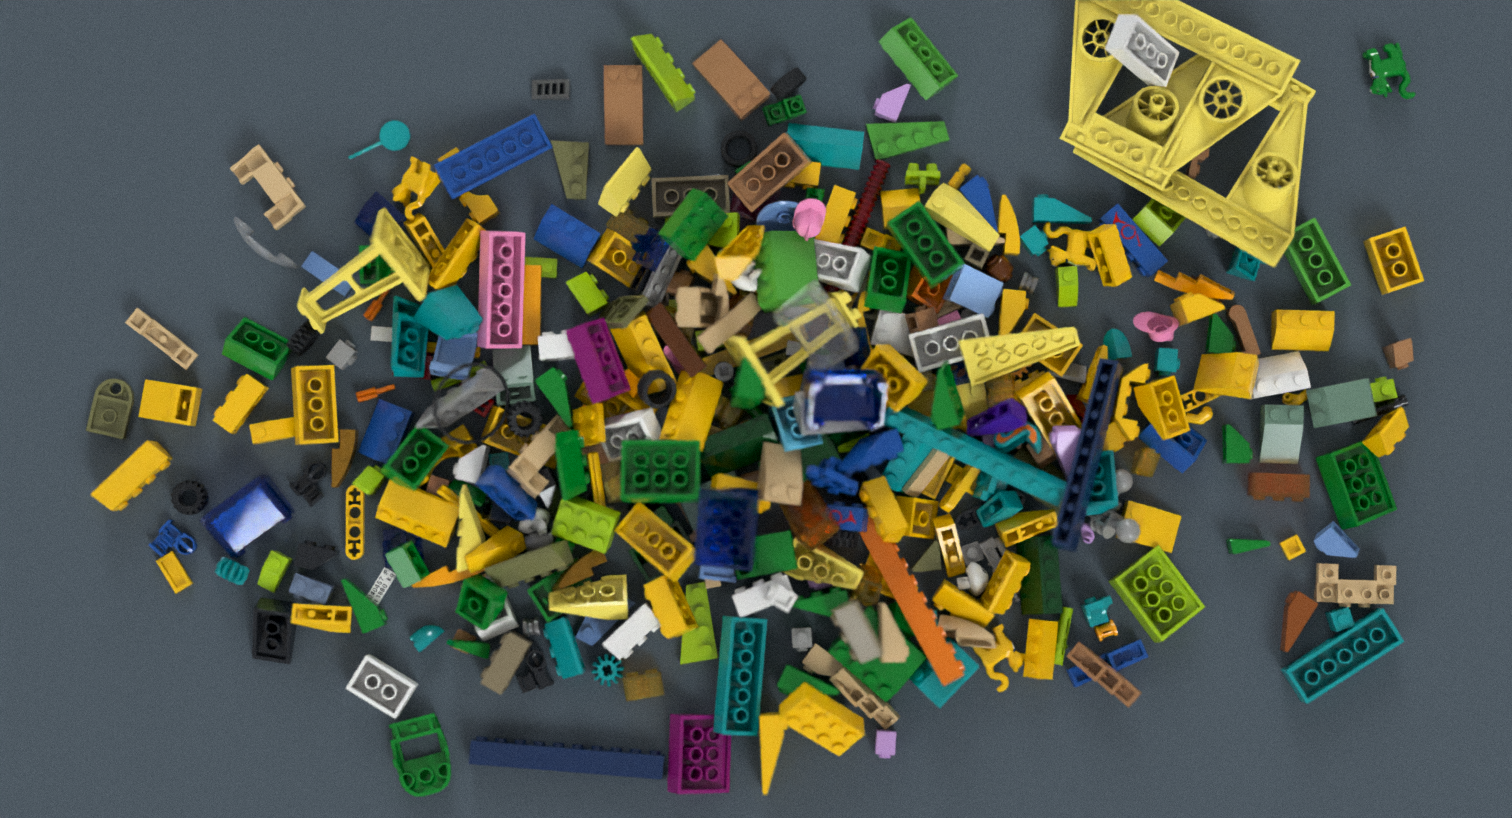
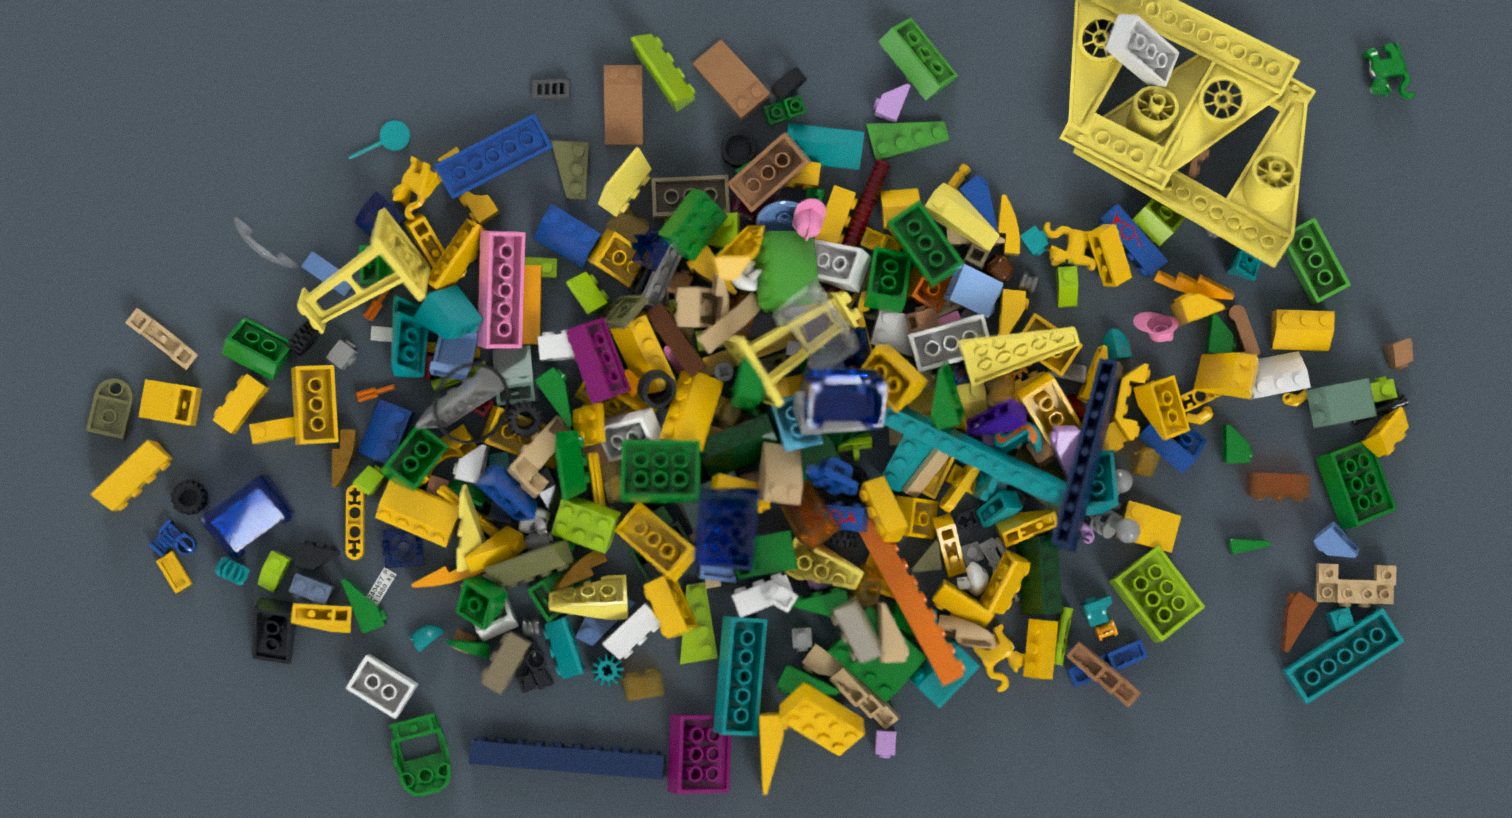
tan bracket [230,144,306,230] -> none
black piece [289,462,327,507] -> none
brick [385,540,430,588] -> none
blue slope [837,429,904,473] -> none
lime hips [905,163,940,194] -> none
teal slope [1032,194,1092,224] -> none
teal brick [1154,347,1180,376] -> none
sand green slope [1259,404,1304,464] -> none
yellow tile [1279,534,1306,560] -> none
yellow brick [1363,226,1424,295] -> none

